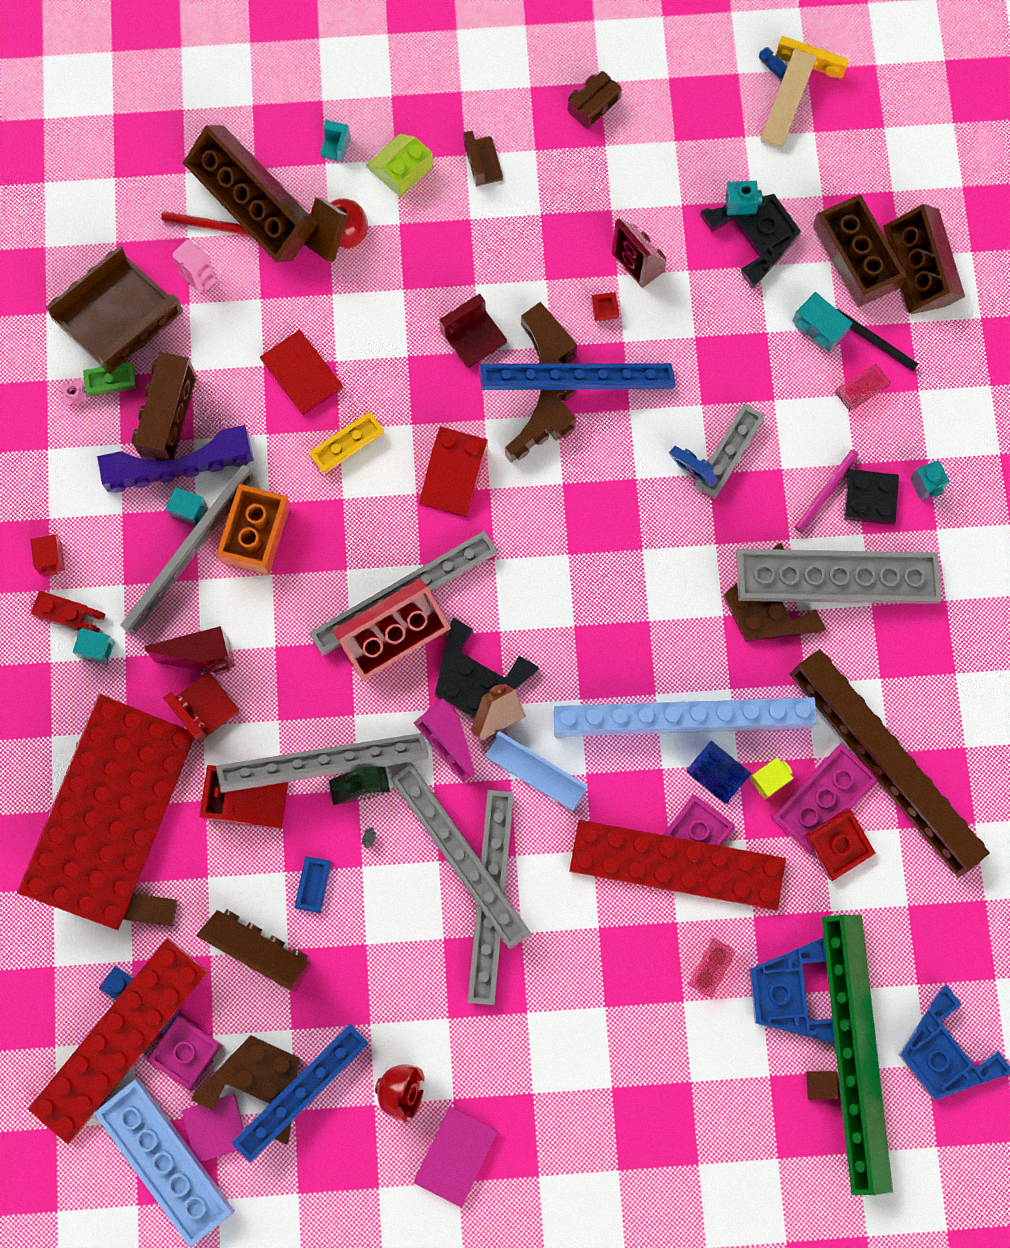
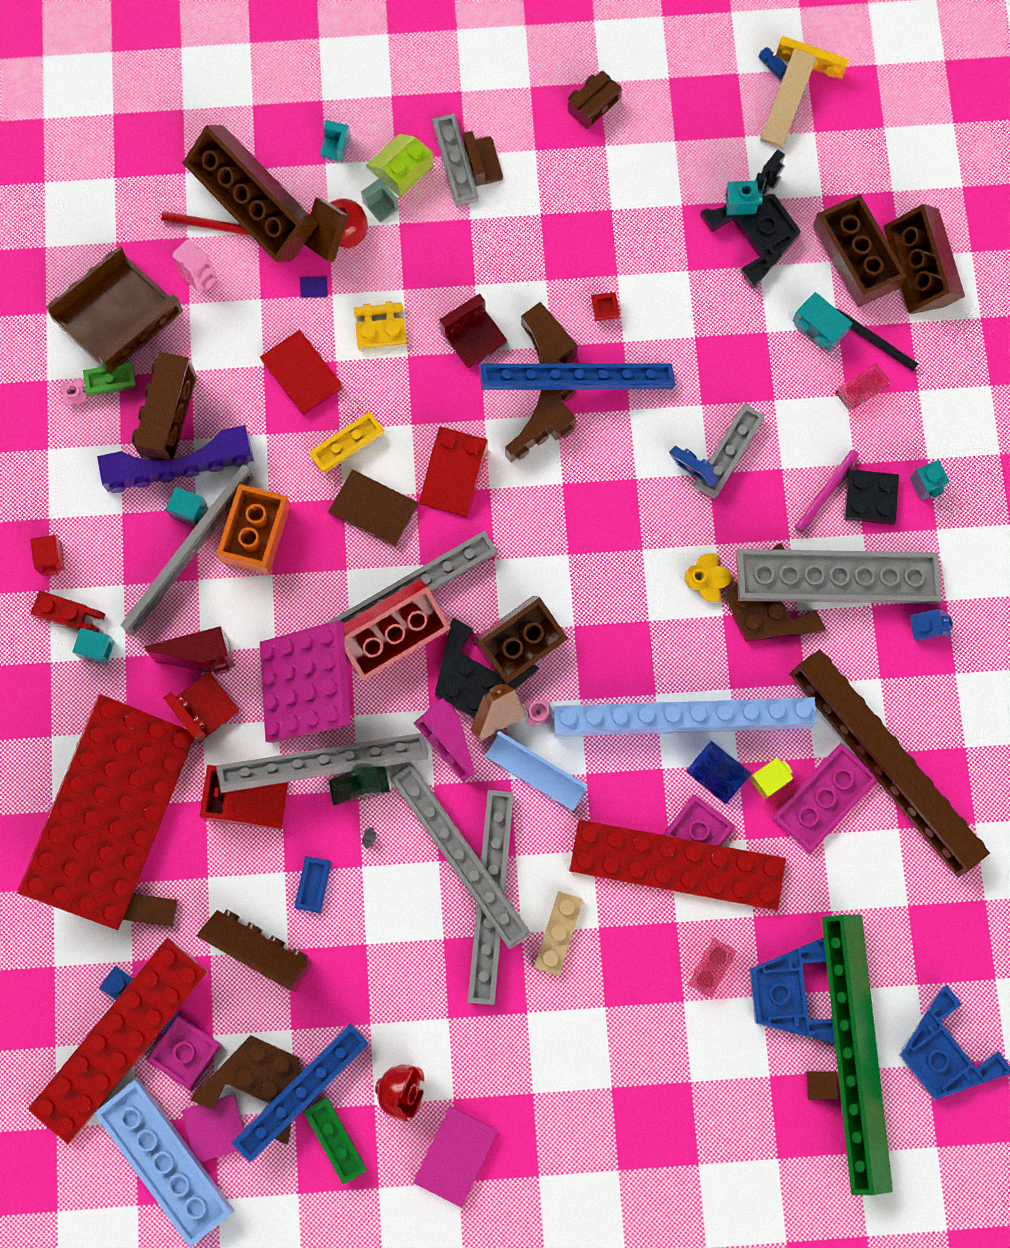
dark red slope [612,218,667,288] -> none
red plate [804,808,876,881] -> none
none -> dark pink plate [260,621,351,743]
none -> dark purple sticker [300,276,327,298]
none -> green plate [303,1097,368,1185]
none -> reddish brown tile [328,469,419,547]
none -> yellow plate [354,301,407,349]
none -> sand green panel [361,178,399,223]
none -> light grey tile [432,113,479,207]
none -> reddish brown slope [472,596,568,684]
none -> bright pink plate [525,699,552,726]
none -> tan plate [534,891,583,976]
none -> yellow plate [684,553,734,602]
none -> black plate [755,149,785,195]
none -> blue bracket [910,609,953,641]

